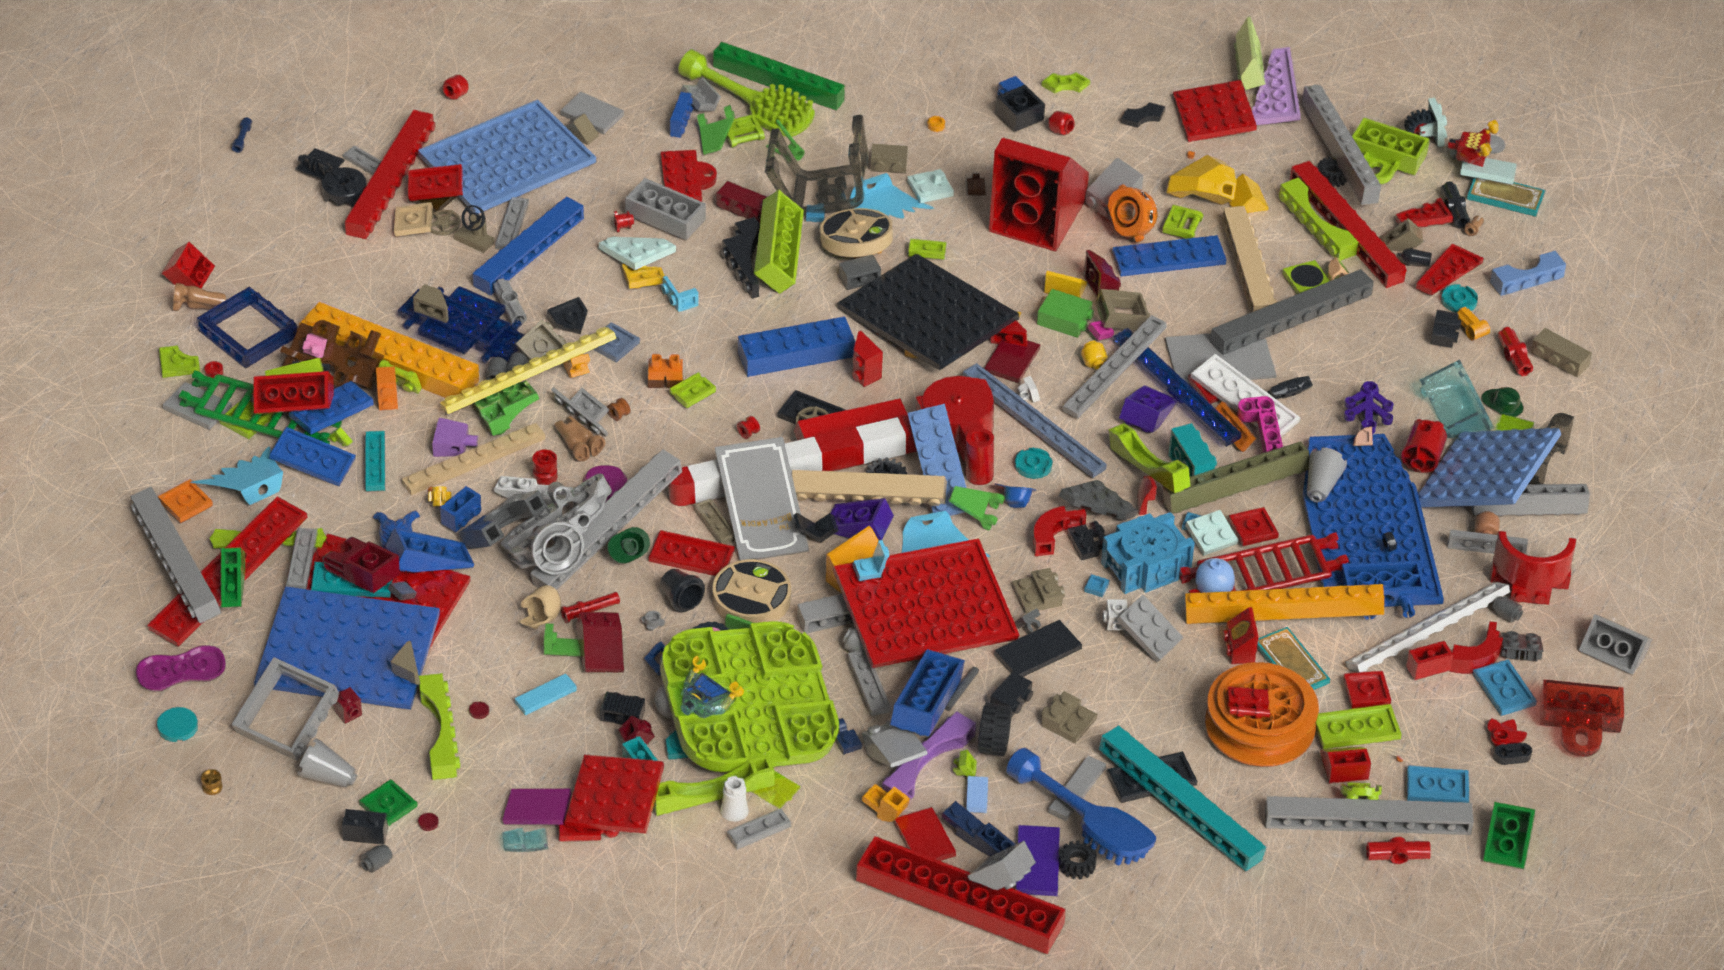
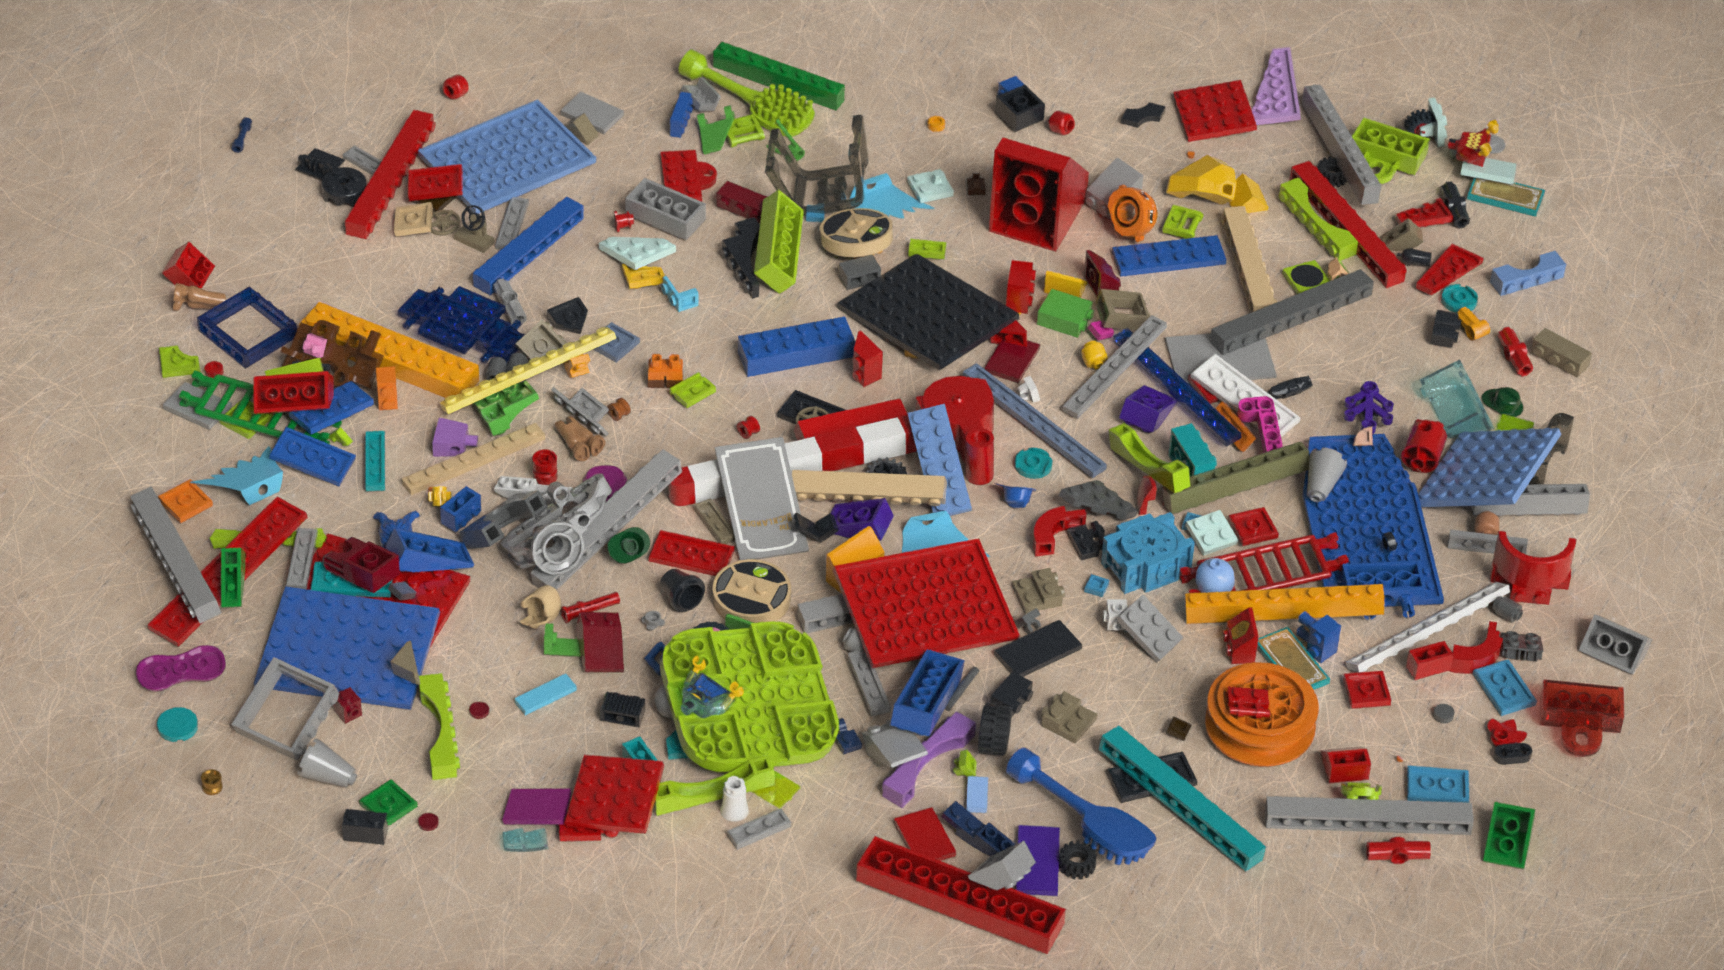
dark grey brick [361,844,393,873] -> none
lime plate [379,360,422,394] -> none
dark tan slope [413,284,448,323] -> none
dark red brick [618,716,655,745] -> none
medium azure bracket [853,540,889,581] -> none
light orange brick [862,784,910,822] -> none
dark tan brick [870,144,908,173] -> none
bright green flag [949,486,1005,531] -> none
lime tile [1041,72,1090,93] -> none
light grey tile [1048,755,1106,821] -> none
yellowish green slope [1234,17,1265,90] -> none
lime plate [1316,704,1402,749] -> none
medium nougat pin [1465,215,1484,236] -> none
none -> red brick [1006,260,1036,314]
none -> dark brown tile [1166,716,1192,741]
none -> blue brick [1296,611,1341,664]
none -> dark grey tile [1434,704,1455,723]

